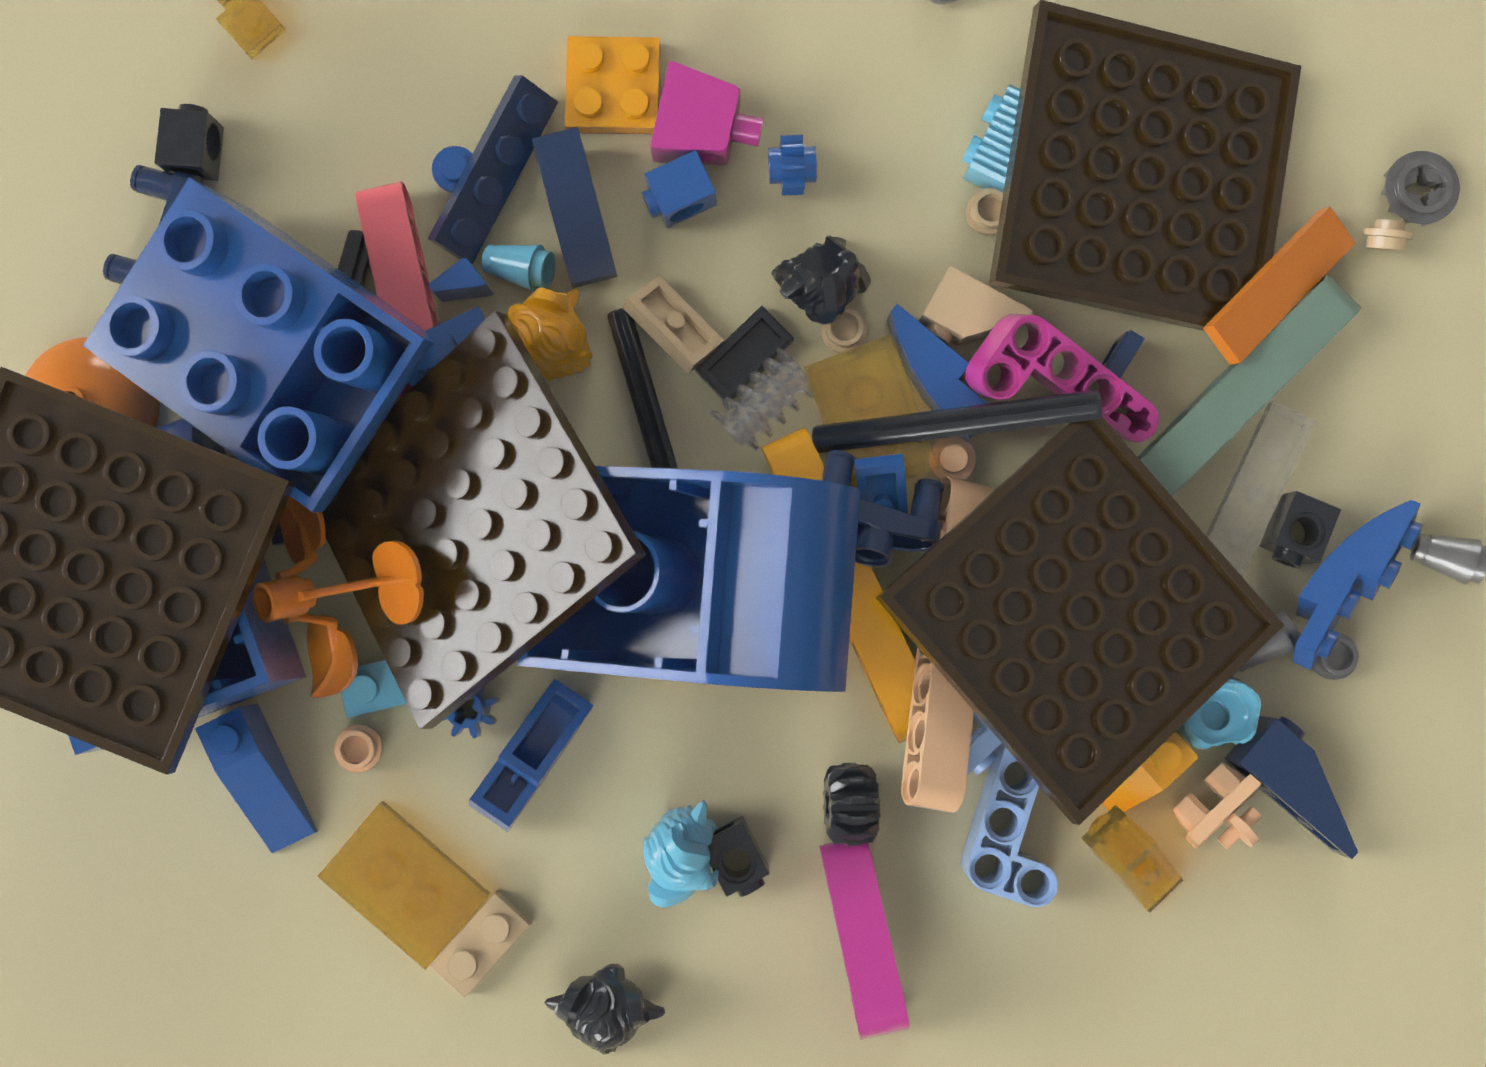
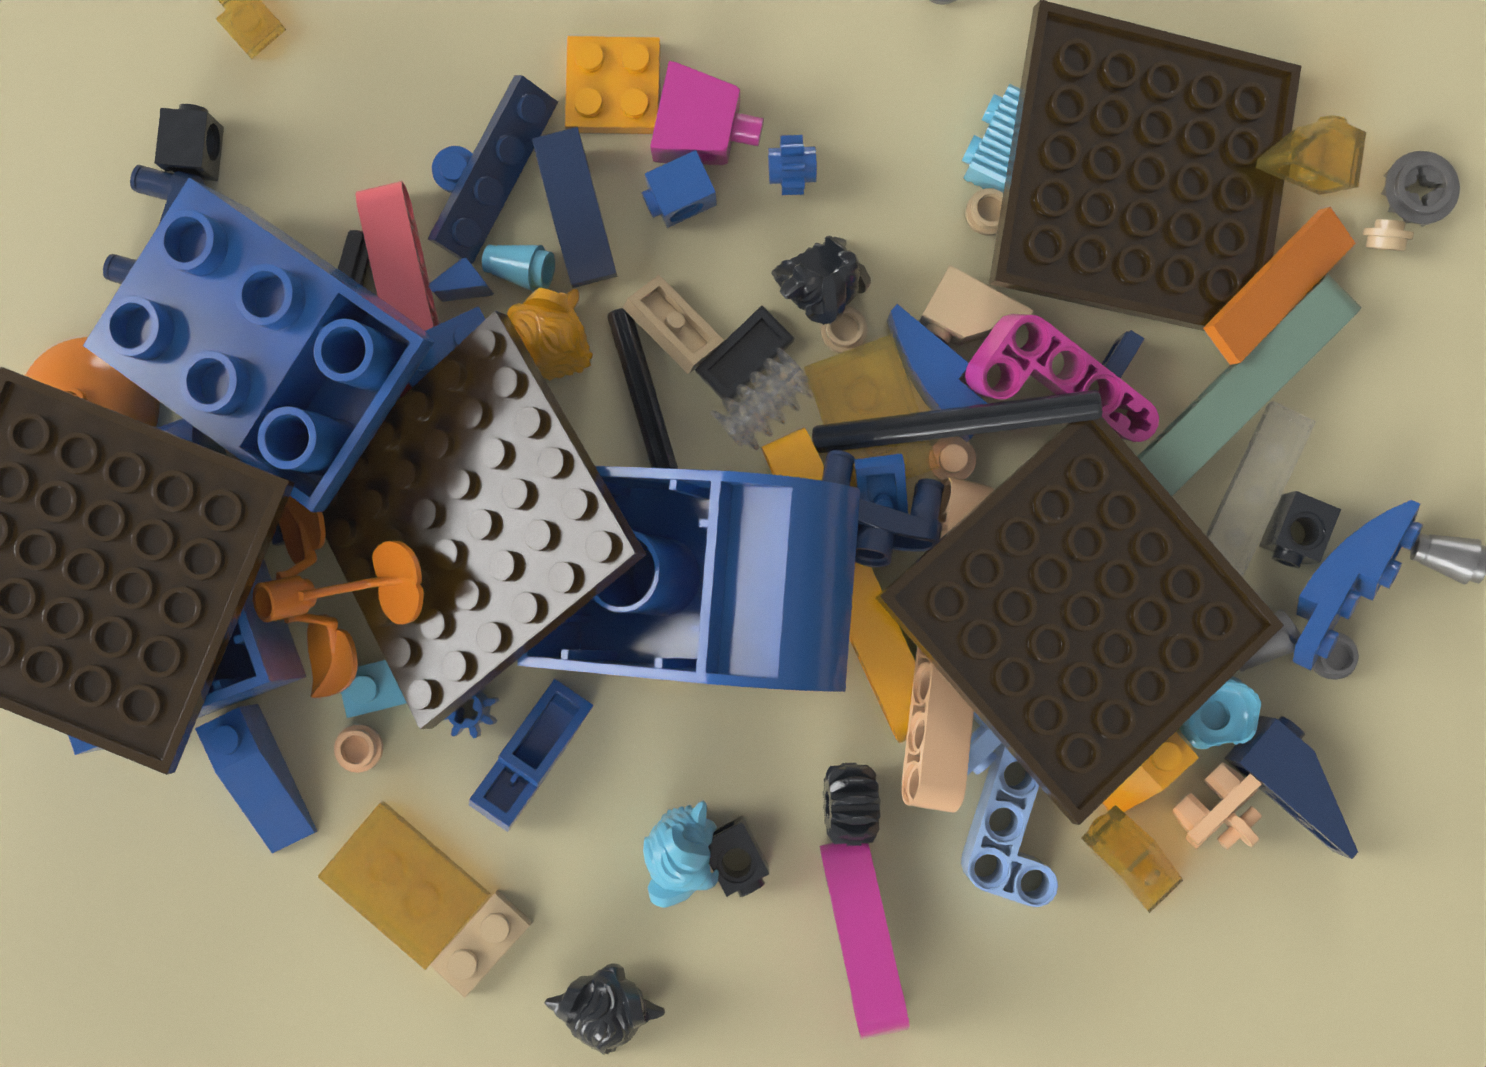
none -> clear yellow slope [1256,115,1366,195]

